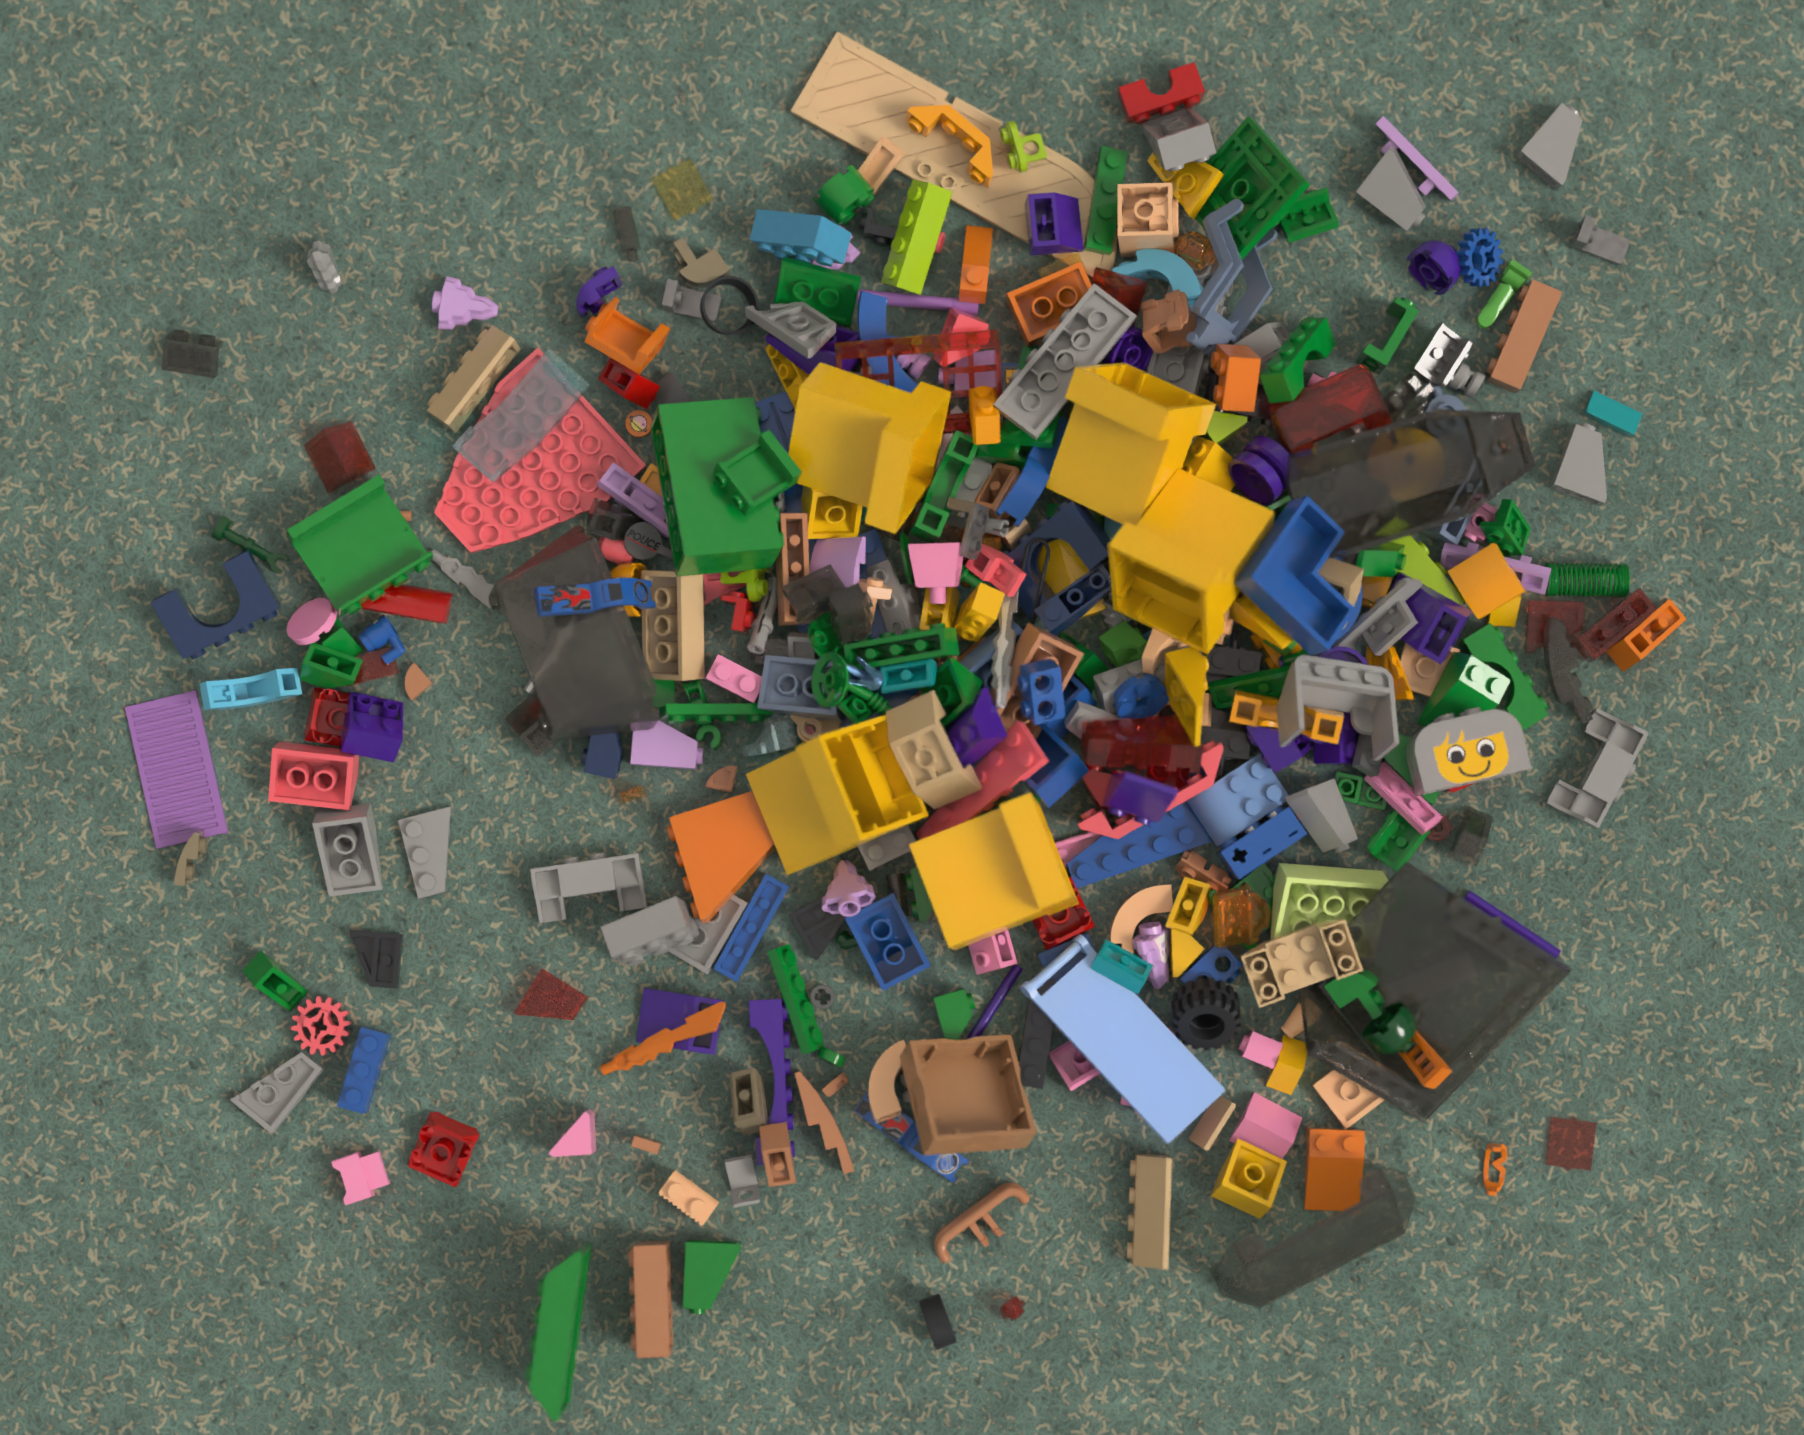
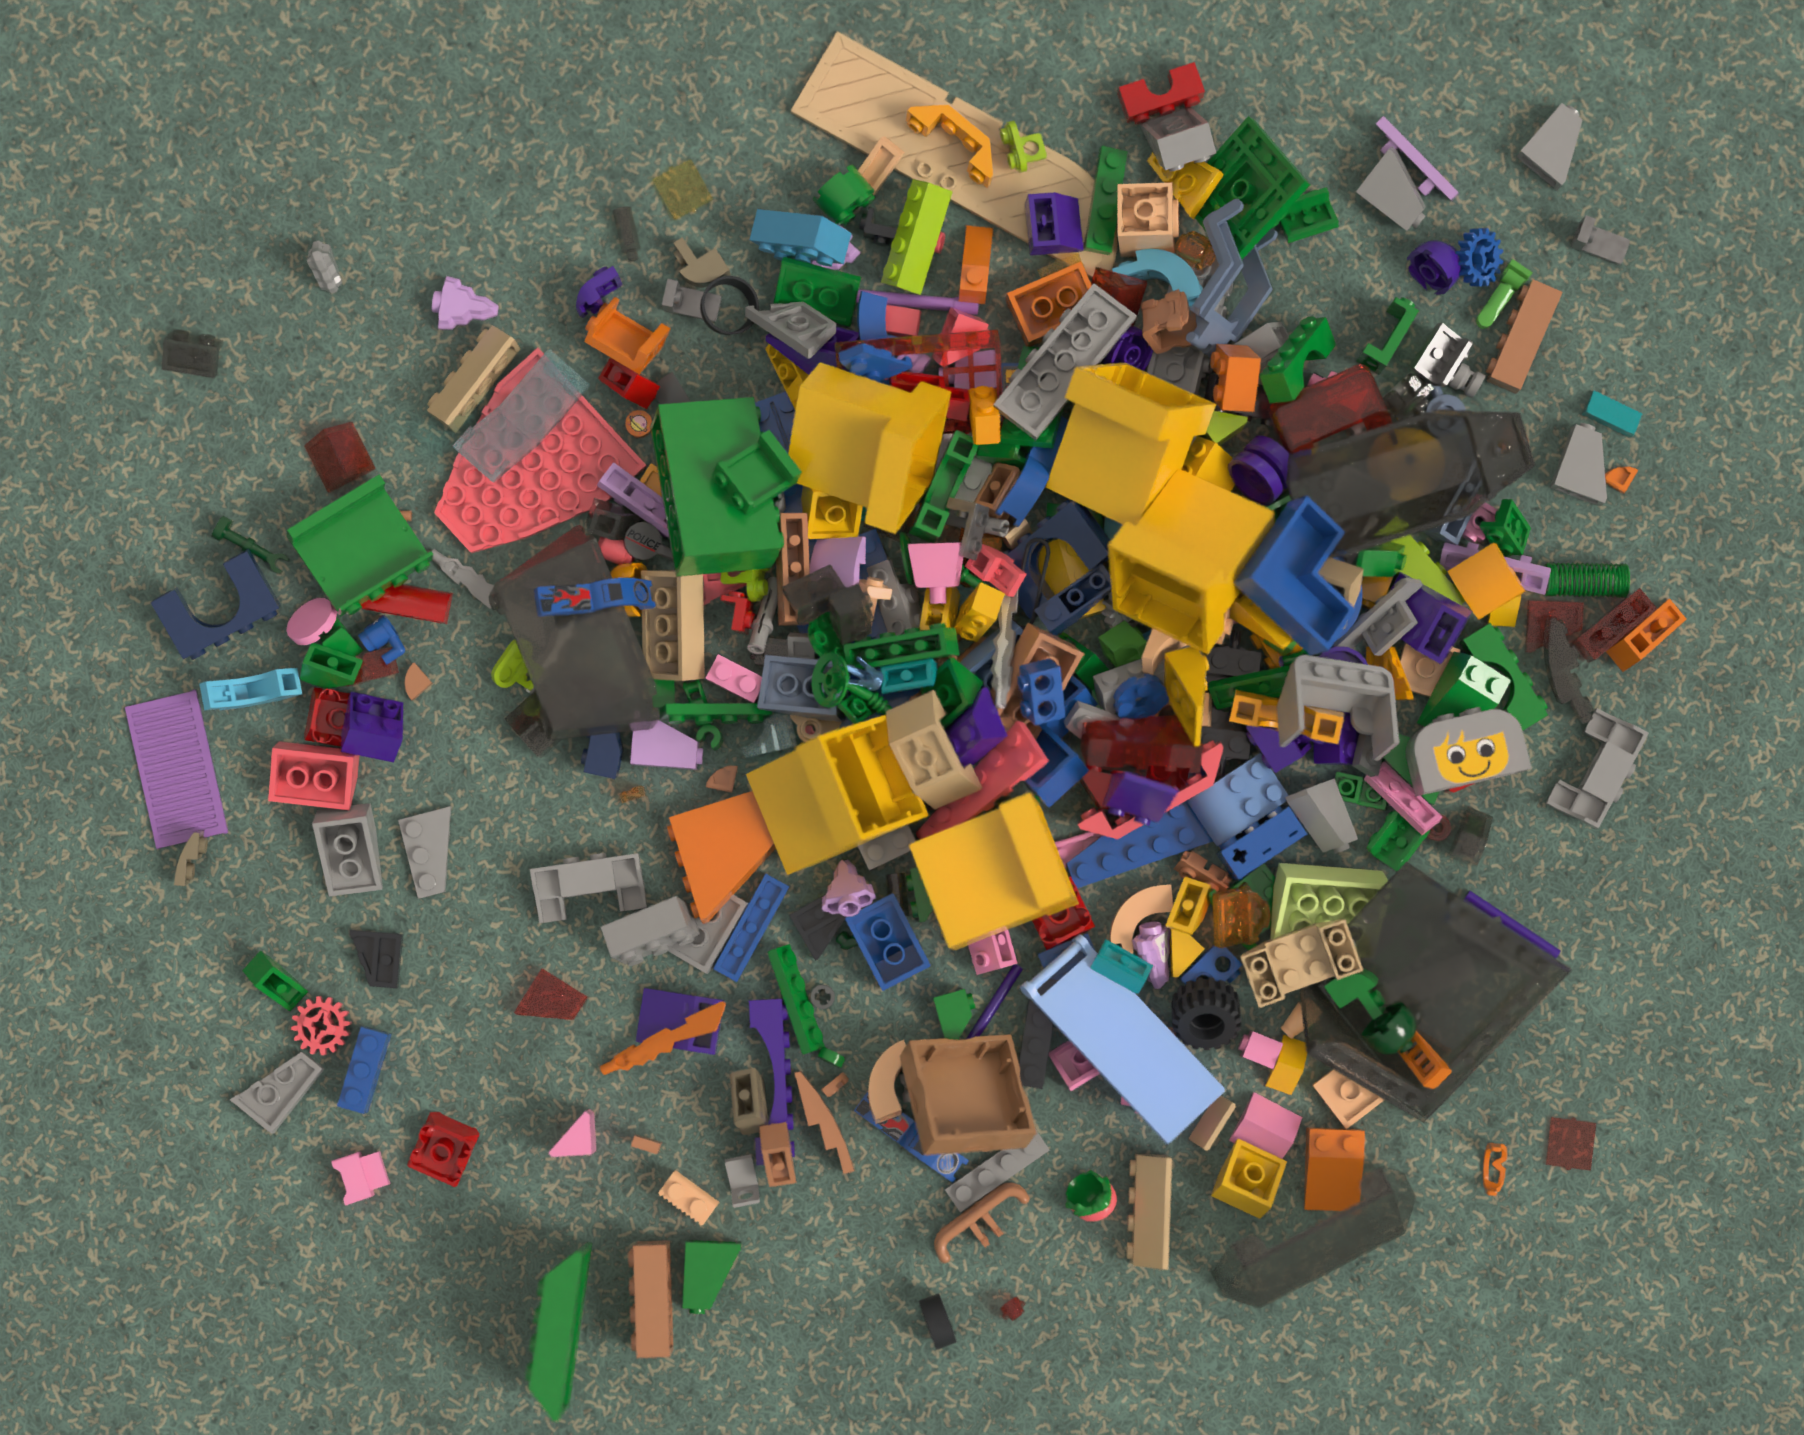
none -> lime bracket [491,638,545,691]
none -> blue wing [839,343,912,382]
none -> coral slope [885,305,921,338]
none -> red slope [890,371,970,421]
none -> light grey plate [945,1130,1050,1212]
none -> green hair [1065,1170,1117,1221]
none -> orange tile [1605,467,1638,494]

